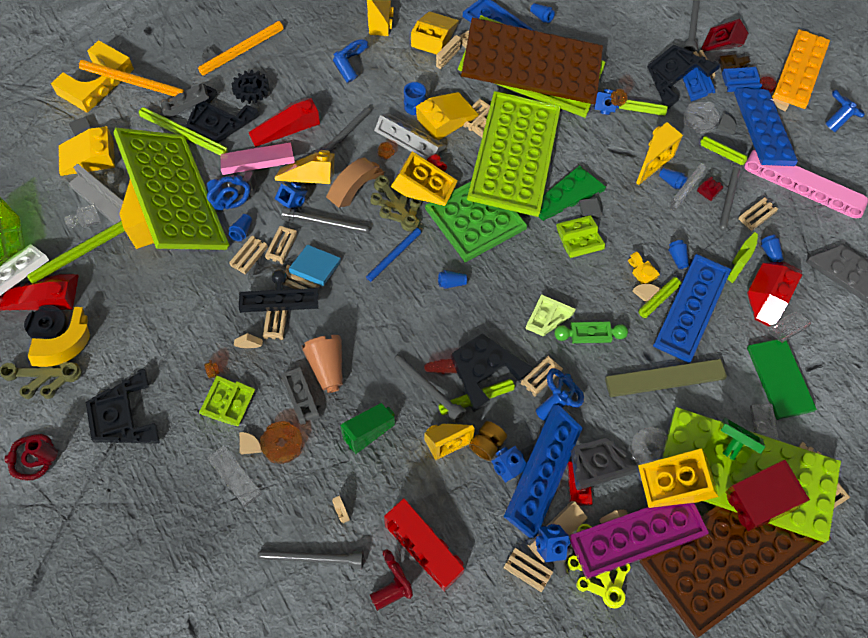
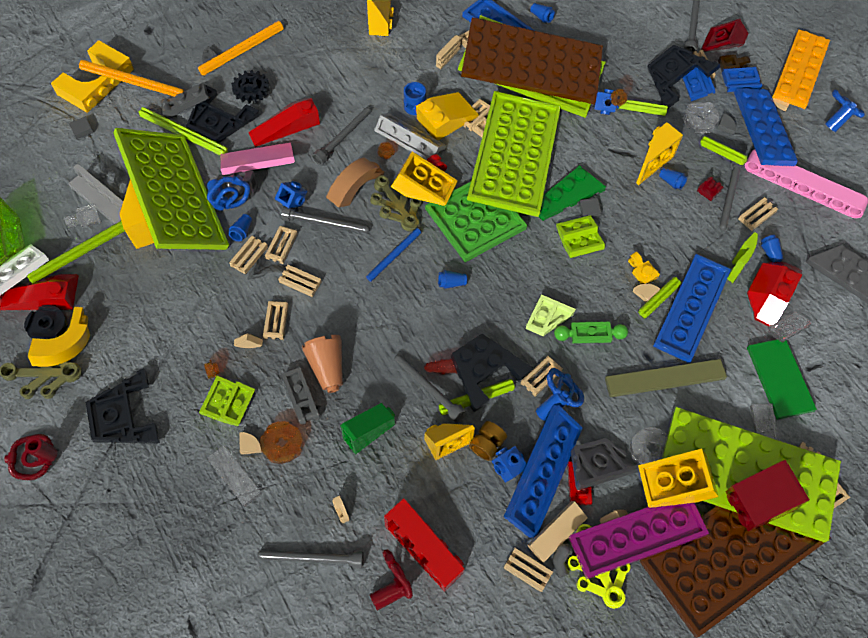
yellow slope [59,126,115,176] -> none
black plate [239,269,319,313] -> none
yellow slope [275,150,335,184] -> none
dark azure tile [289,245,341,286] -> none
blue piece [333,39,369,83] -> none
yellow slope [411,11,459,55] -> none
blue brick [536,524,570,562] -> none
blue cone [668,240,689,269] -> none
clear tile [669,163,706,211] -> none
green tile [720,417,765,460] -> none
clear red tile [760,77,777,93] -> none

